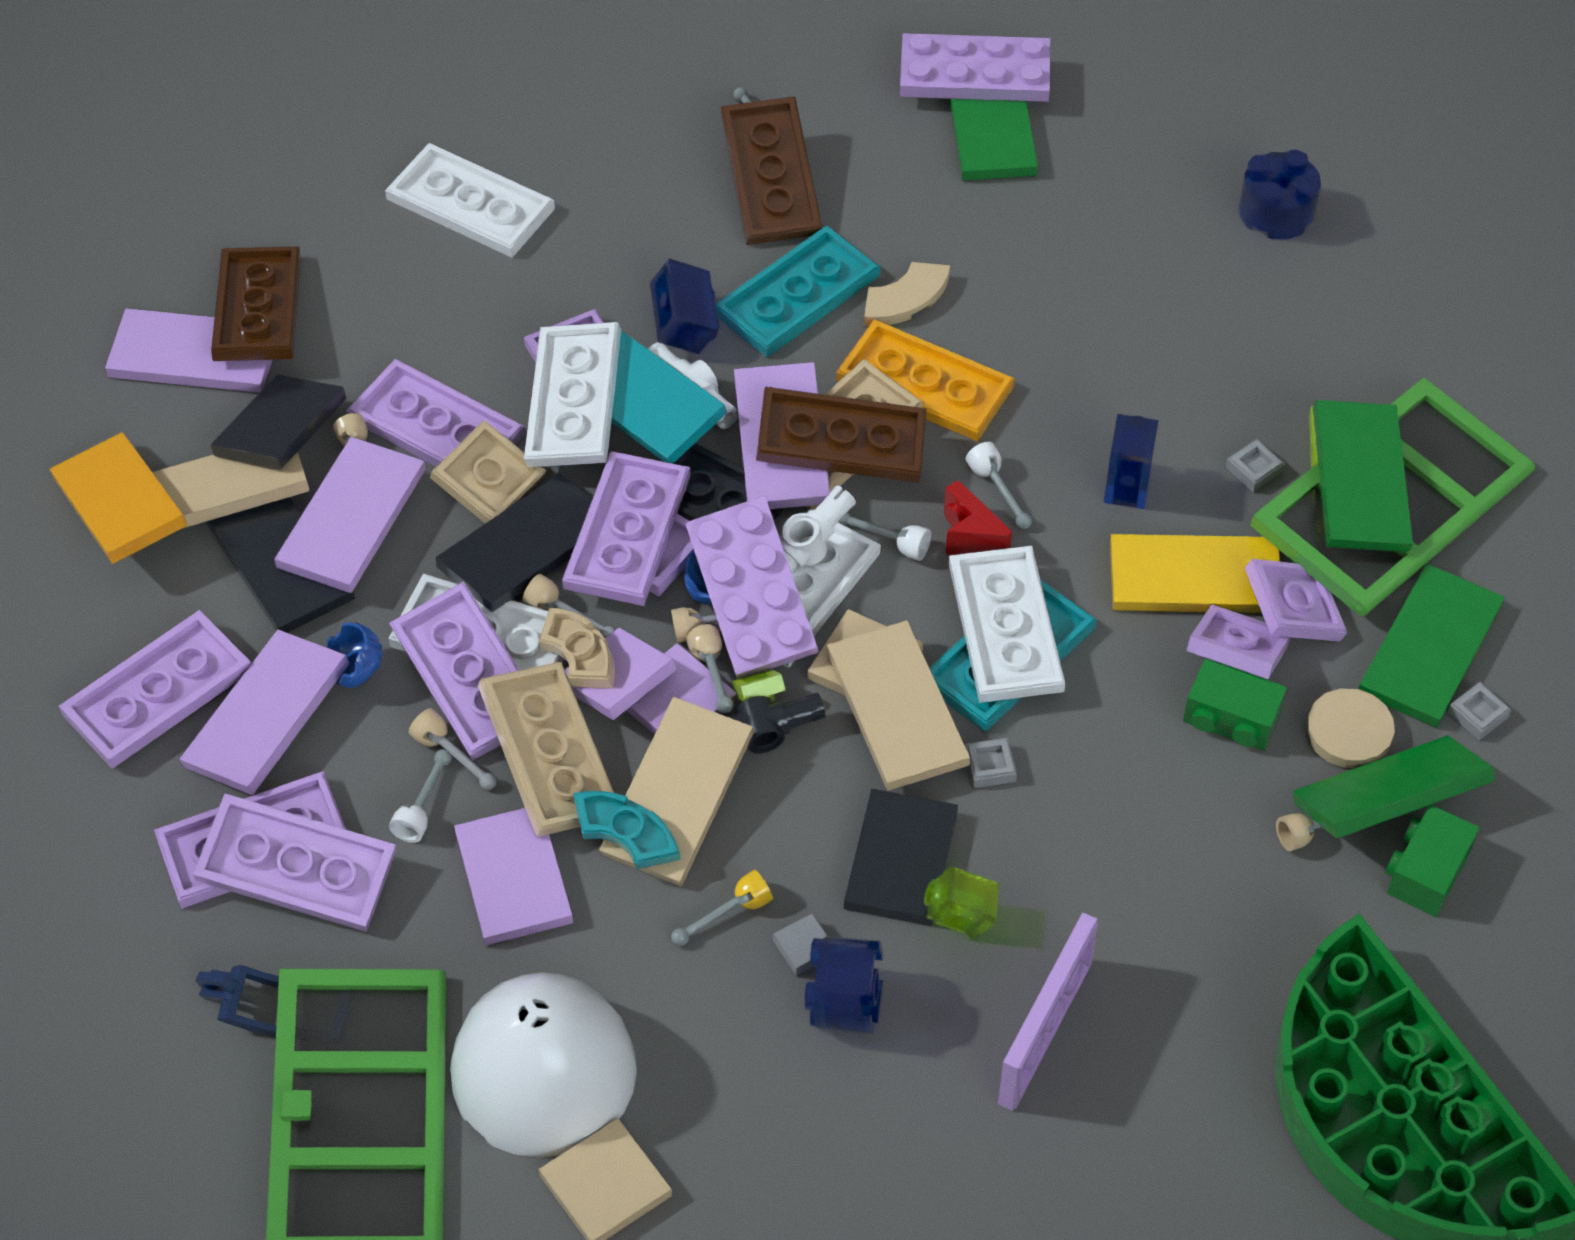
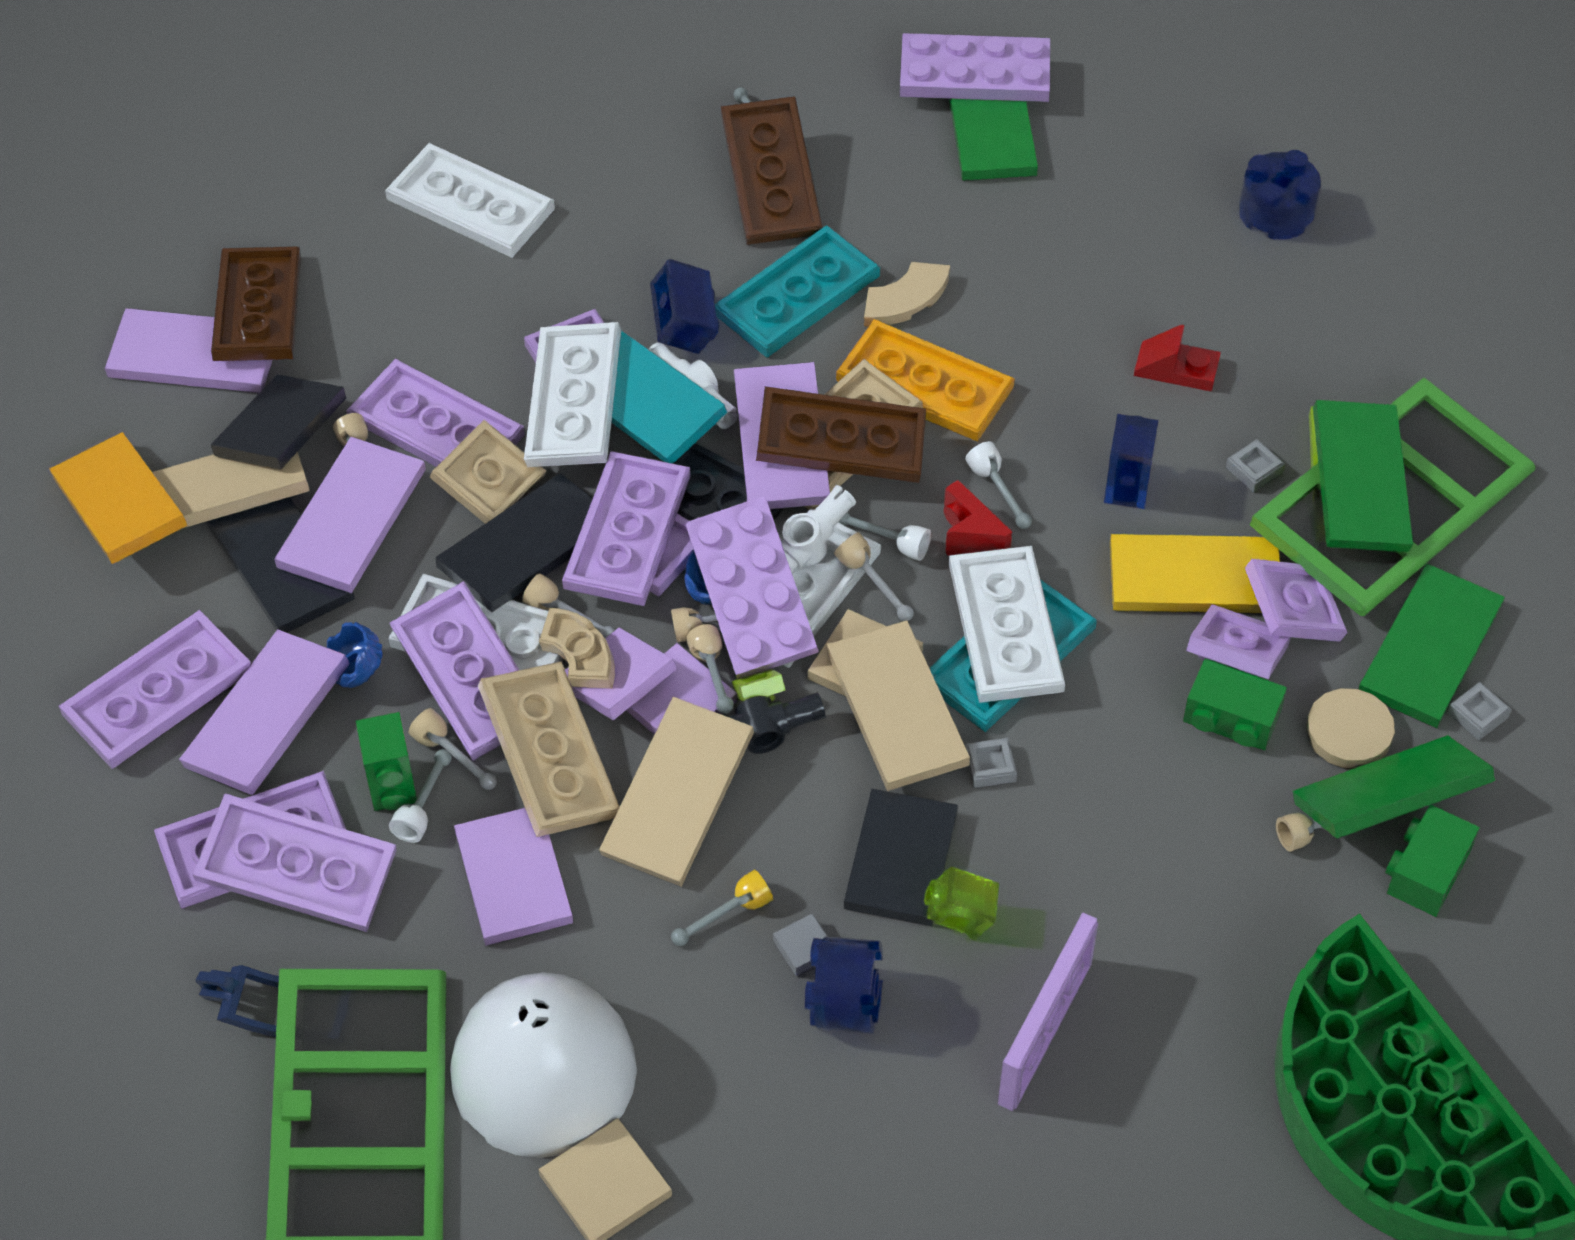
teal tile [573,791,681,870] -> none
none -> green brick [356,712,417,811]
none -> hinge [834,532,914,621]
none -> red slope [1134,325,1221,392]

